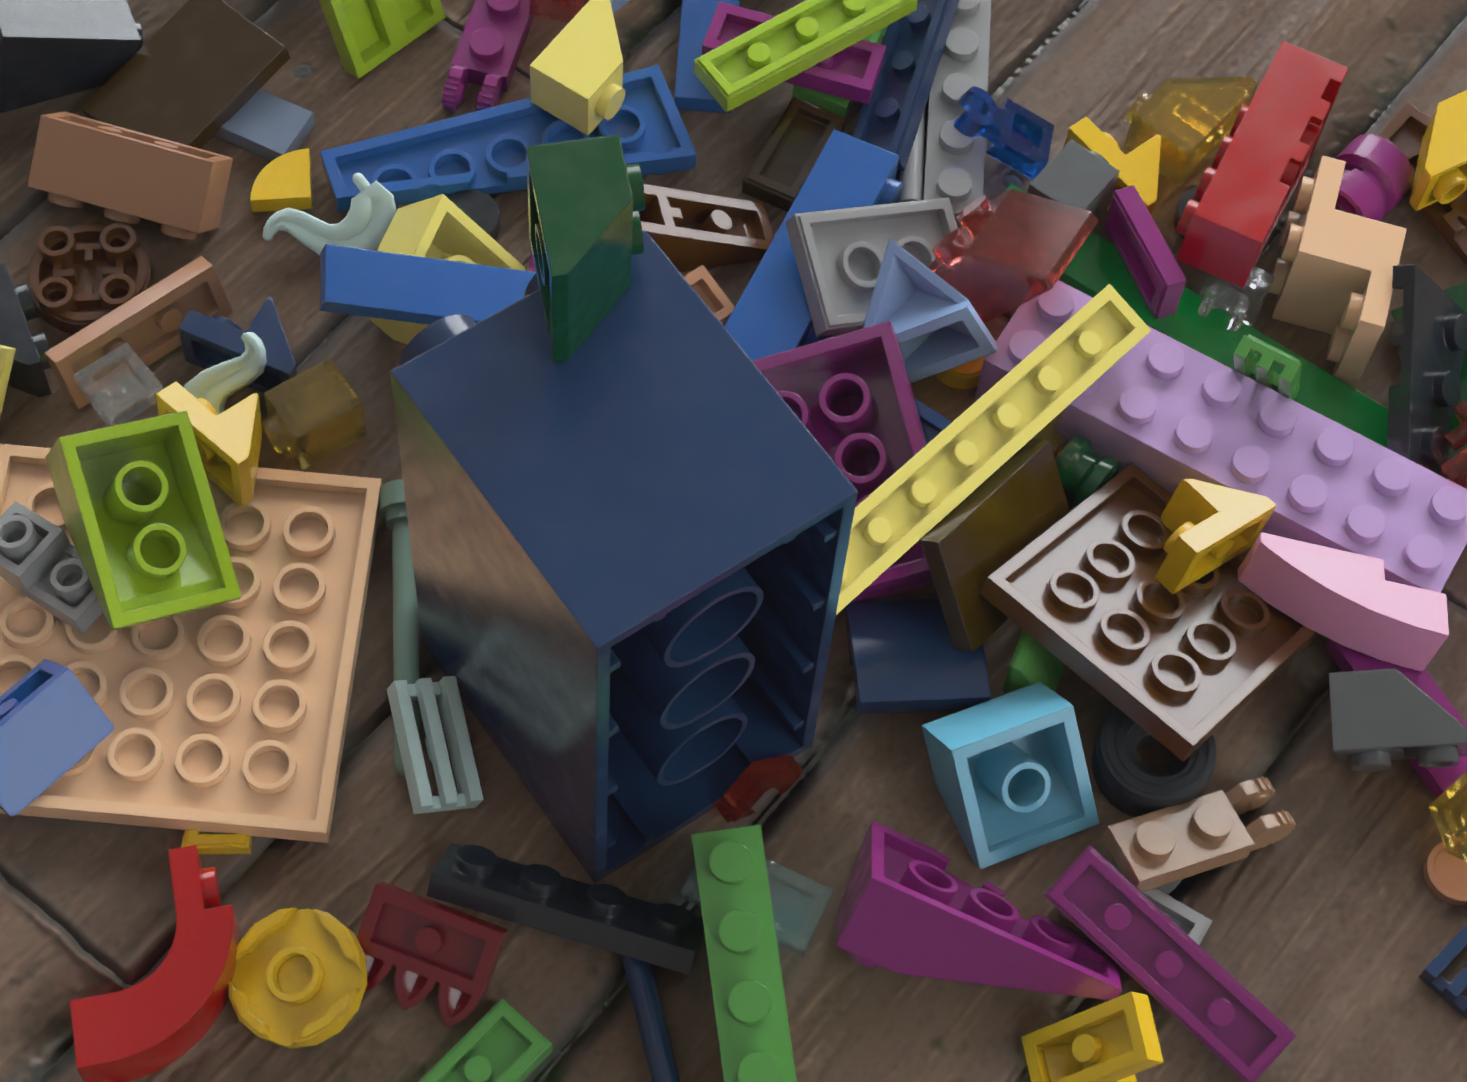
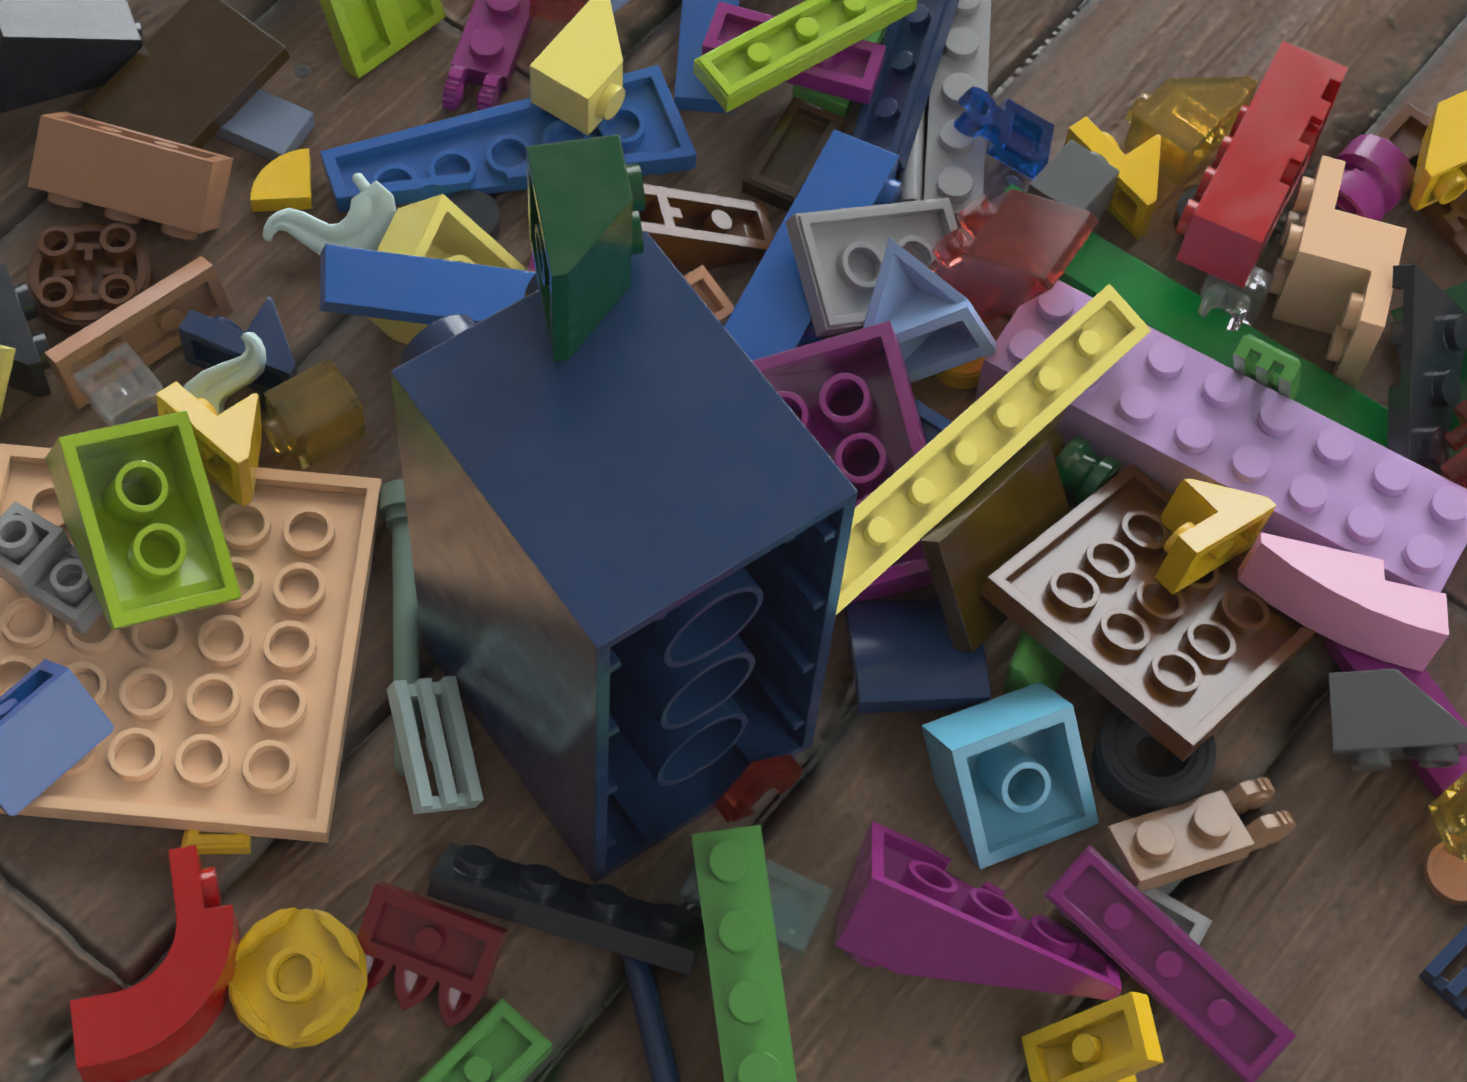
magenta tile [1104,185,1187,319] -> none

